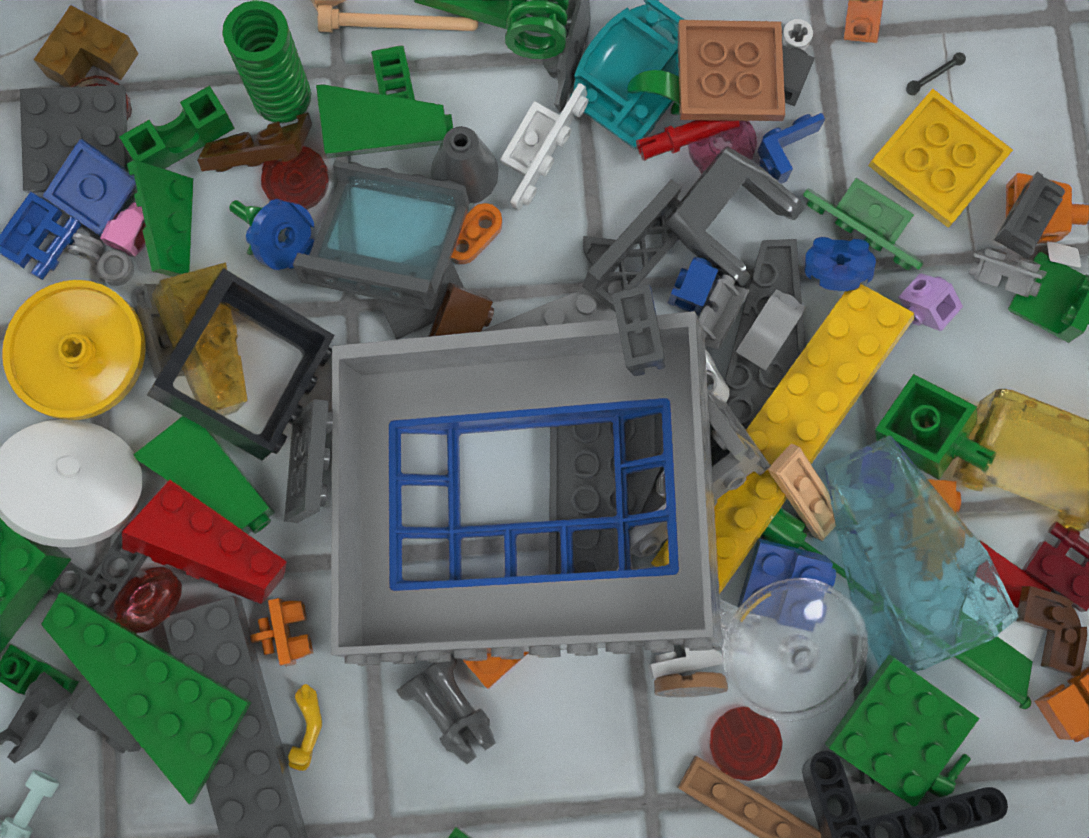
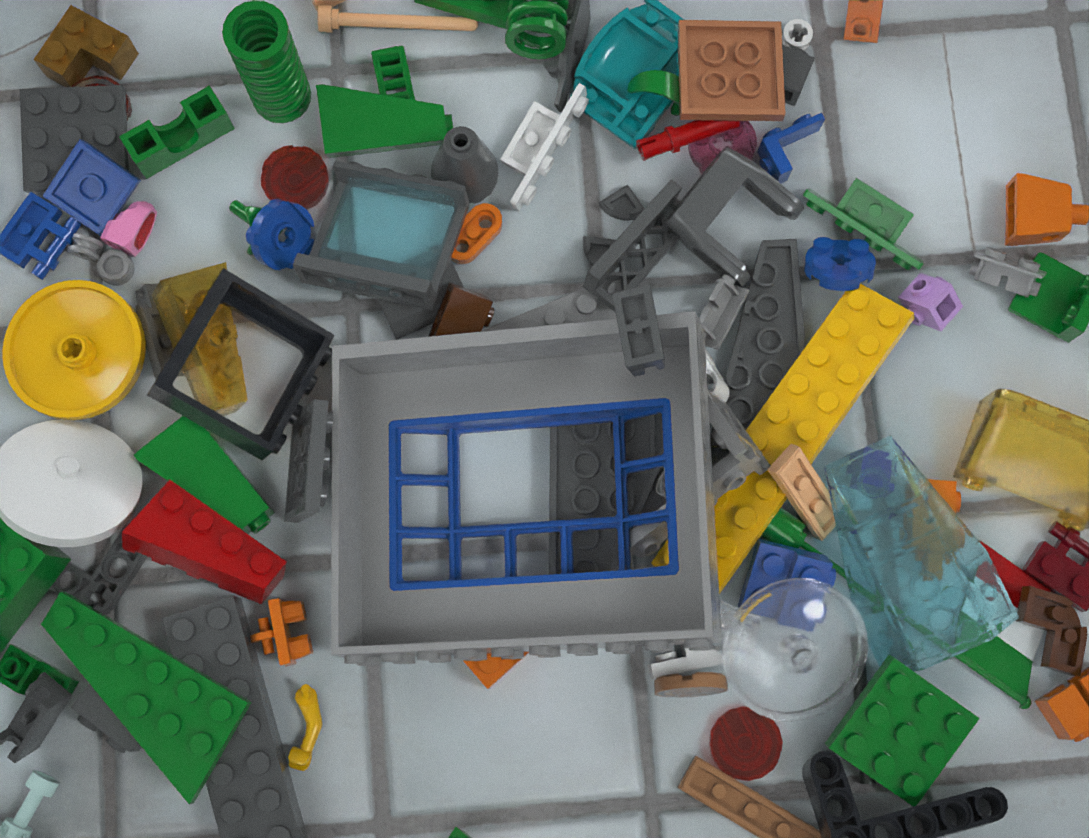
clear red tile [113,566,182,633] -> none
green wing [127,160,194,279] -> none
reddish brown wing [197,112,312,172] -> none
dark grey piece [396,655,496,764] -> none
blue brick [668,257,718,316] -> none
light grey brick [736,289,806,370] -> none
yellow plate [868,88,1013,228] -> none
green brick [875,374,997,480] -> none
pearl dark grey hinge [906,52,966,95] -> none
green hand [928,754,971,797] -> none
dark grey hinge [994,171,1065,259] -> none
white sticker [1047,241,1081,268] -> none
none -> dark grey tile [599,185,644,221]

